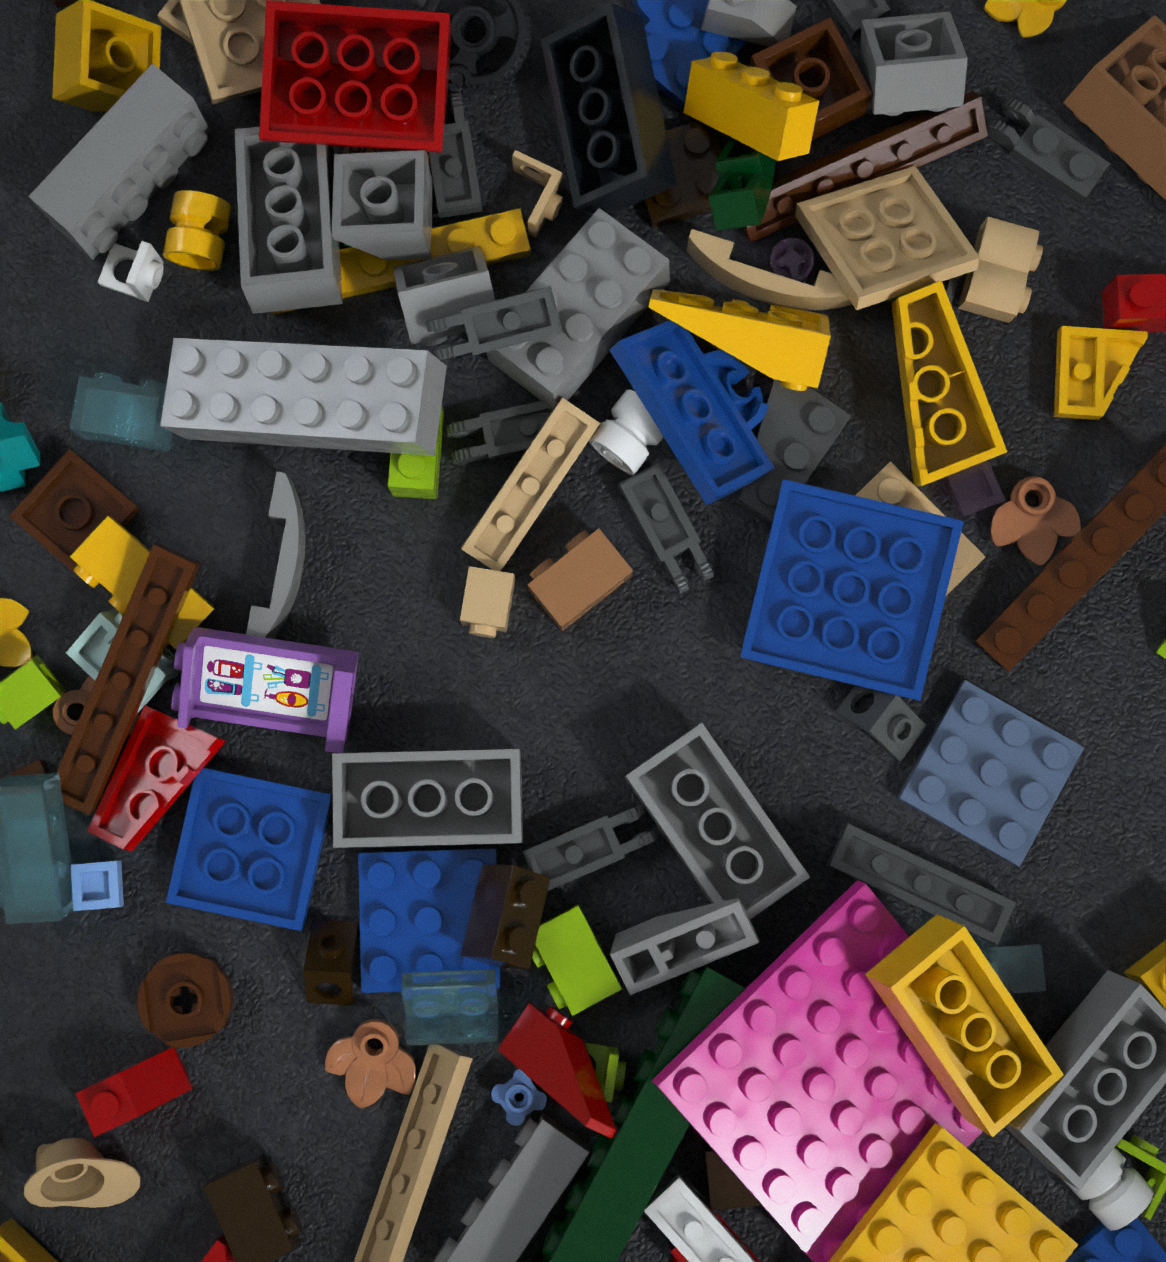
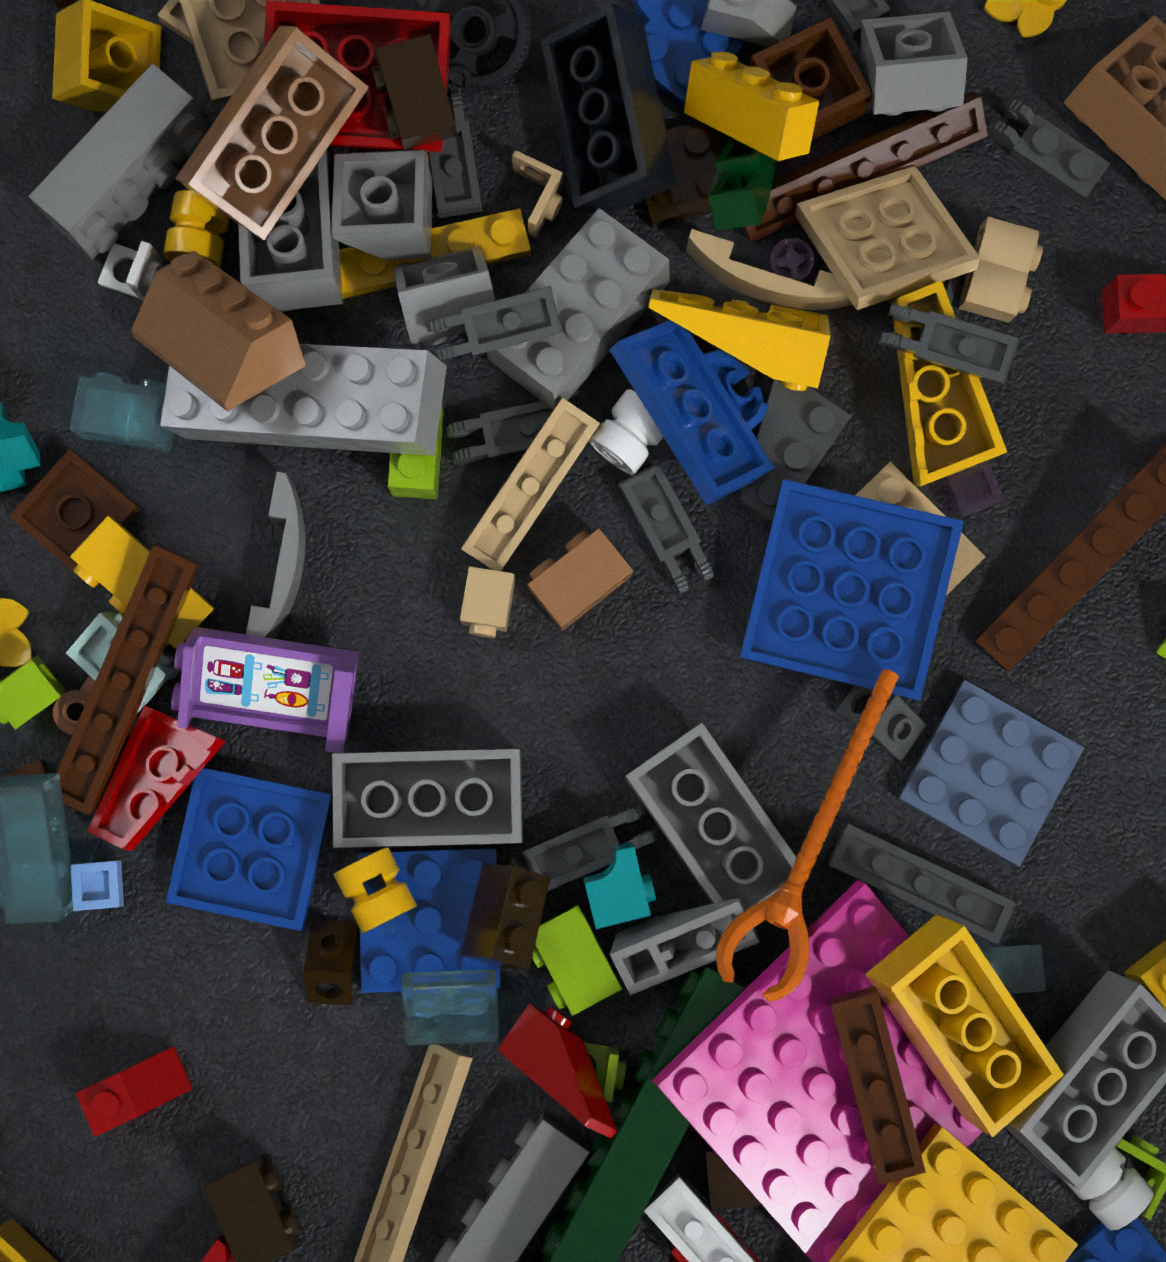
tan piece [24,1138,140,1208] -> none
reddish brown plate [137,952,234,1048] -> none
nougat plate [325,1019,416,1108] -> none
medium blue plate [491,1069,547,1126] -> none
nougat plate [990,476,1081,566] -> none
yellow wing [1054,326,1148,420] -> none
none -> medium nougat slope [131,251,306,412]
none -> medium nougat slope [175,26,369,240]
none -> yellow wheel [333,847,417,934]
none -> dark brown brick [371,34,457,150]
none -> teal brick [583,842,656,929]
none -> orange piece [716,669,899,1002]
none -> reddish brown plate [828,986,926,1185]
none -> dark grey hinge [880,304,1019,385]

